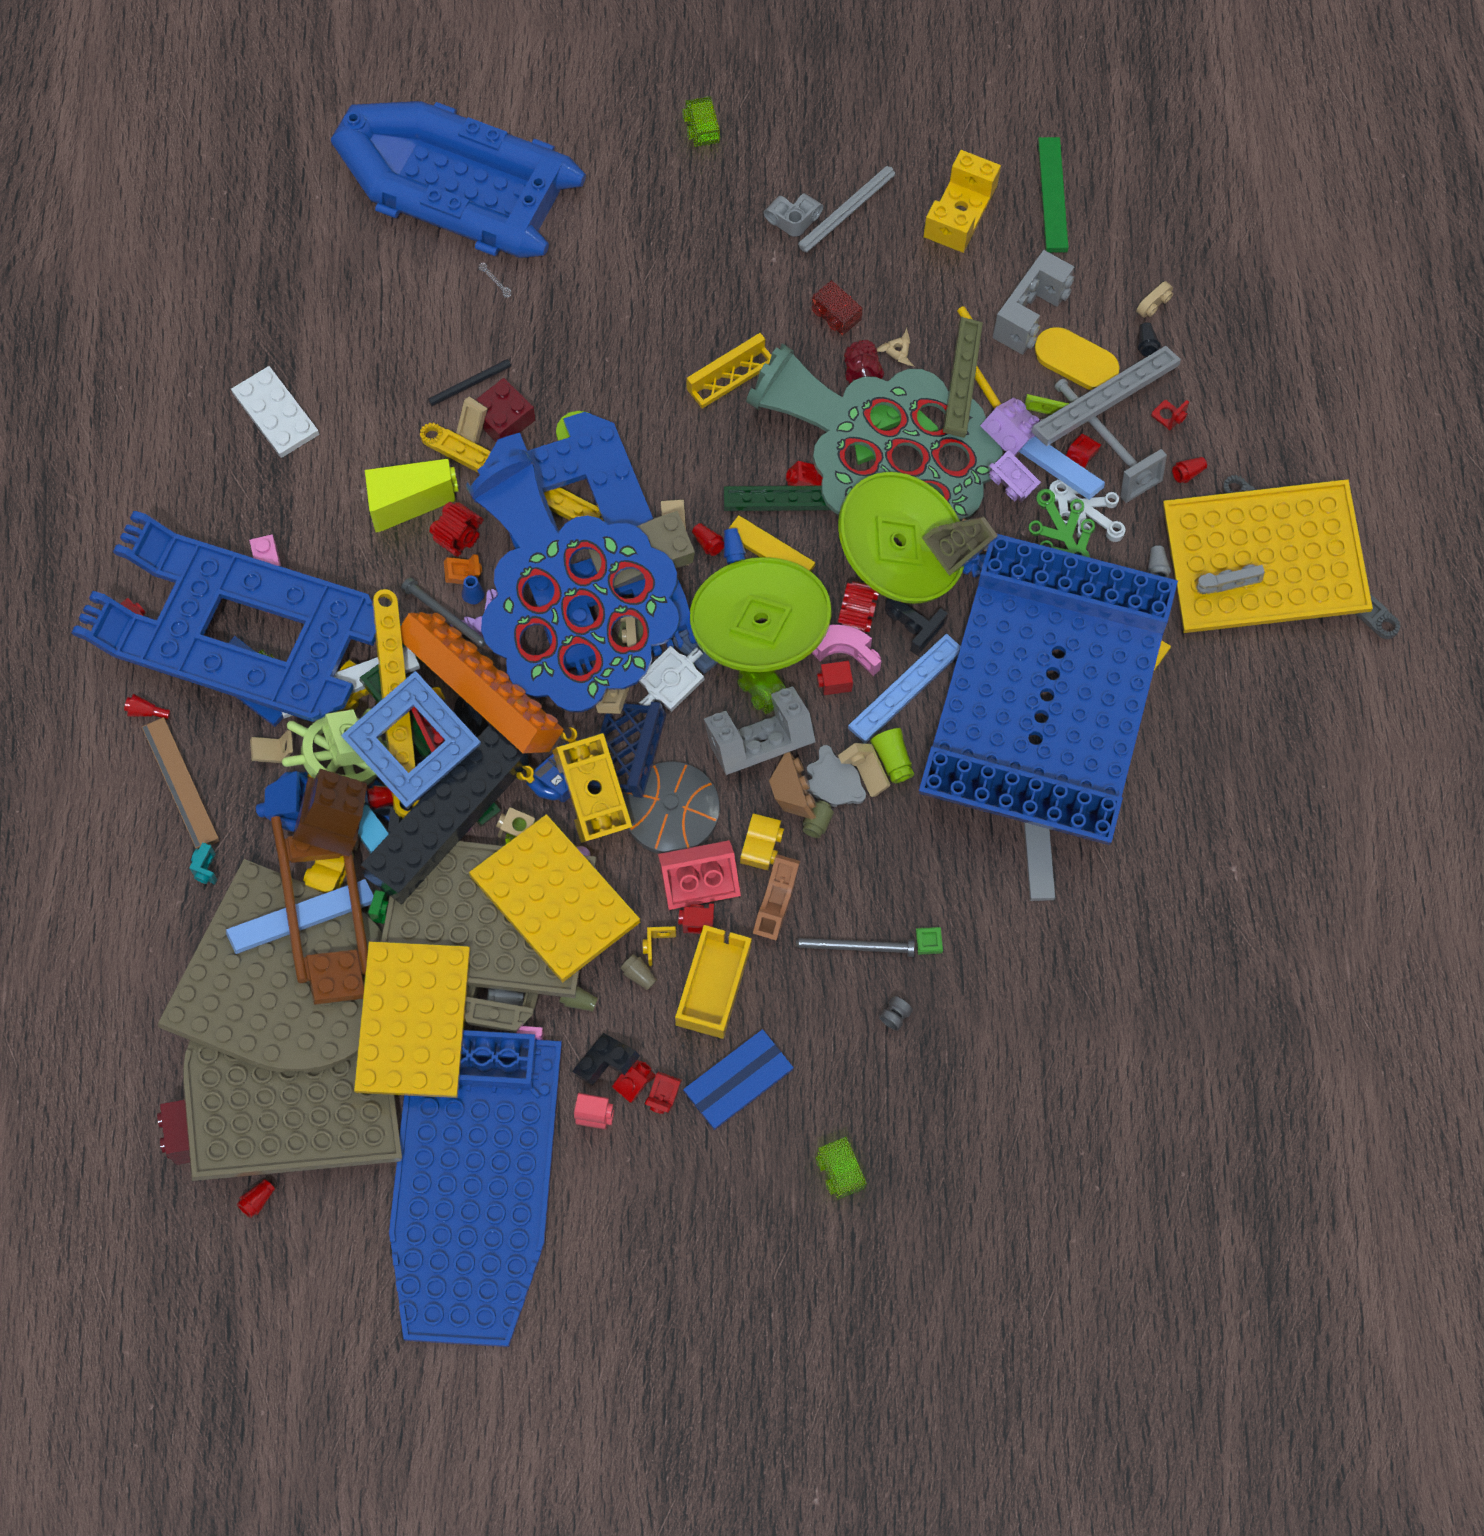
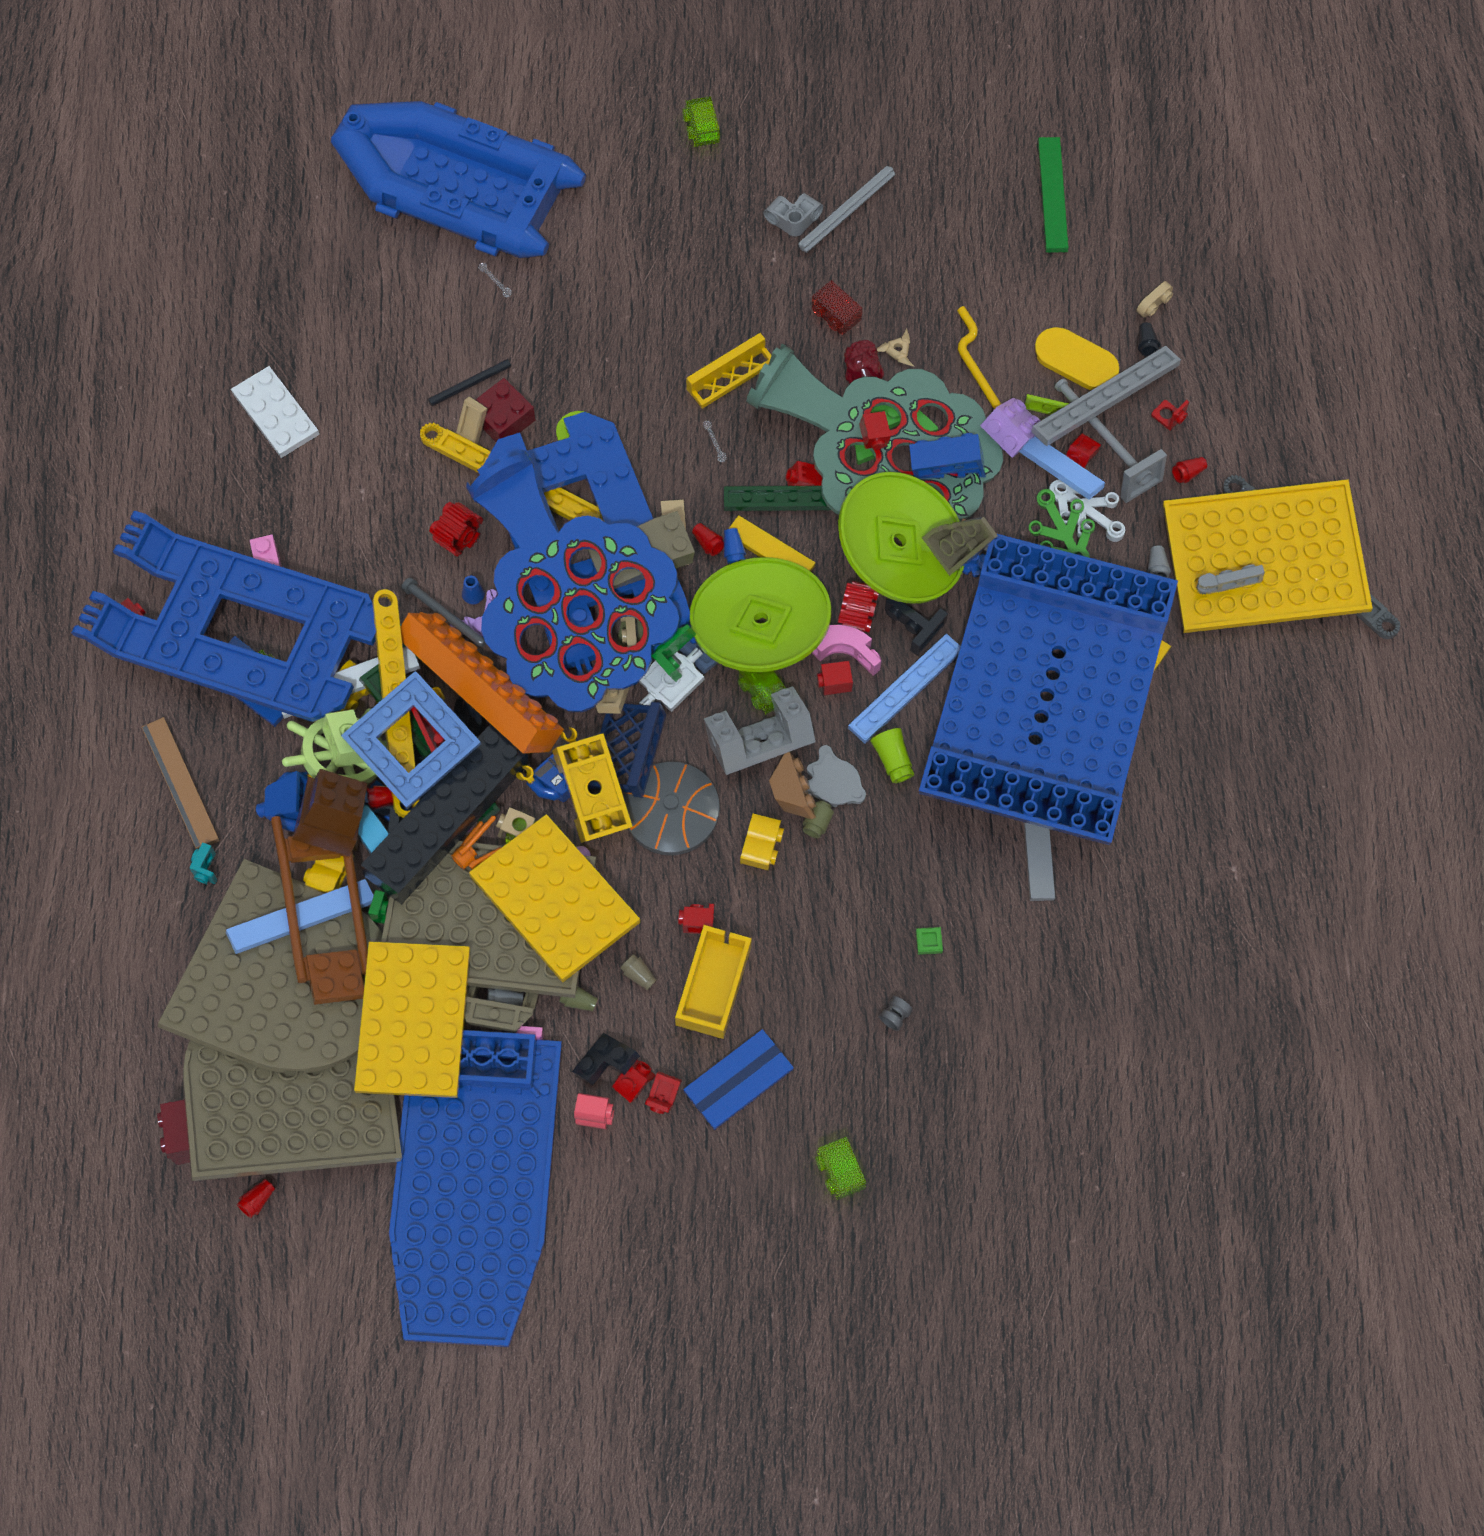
red cone [124,694,170,719] -> none
tan bracket [250,730,293,763] -> none
neon yellow slope [365,459,459,532] -> none
orange bracket [444,554,482,584] -> none
yellow bracket [643,926,676,966] -> none
coral slope [658,840,741,910] -> none
nougat arch [753,854,800,940] -> none
flat silver bar [796,938,915,957] -> none
tan bracket [838,743,890,797] -> none
yellow plate [923,150,1001,253] -> none
olive tile [943,317,983,438] -> none
lavender bracket [989,450,1041,502] -> none
light grey plate [993,250,1075,355] -> none
none -> orange plant [451,815,502,870]
none -> green bracket [652,624,696,682]
none -> clear hinge [703,420,726,463]
none -> red brick [859,411,891,450]
none -> blue wedge [909,433,986,479]

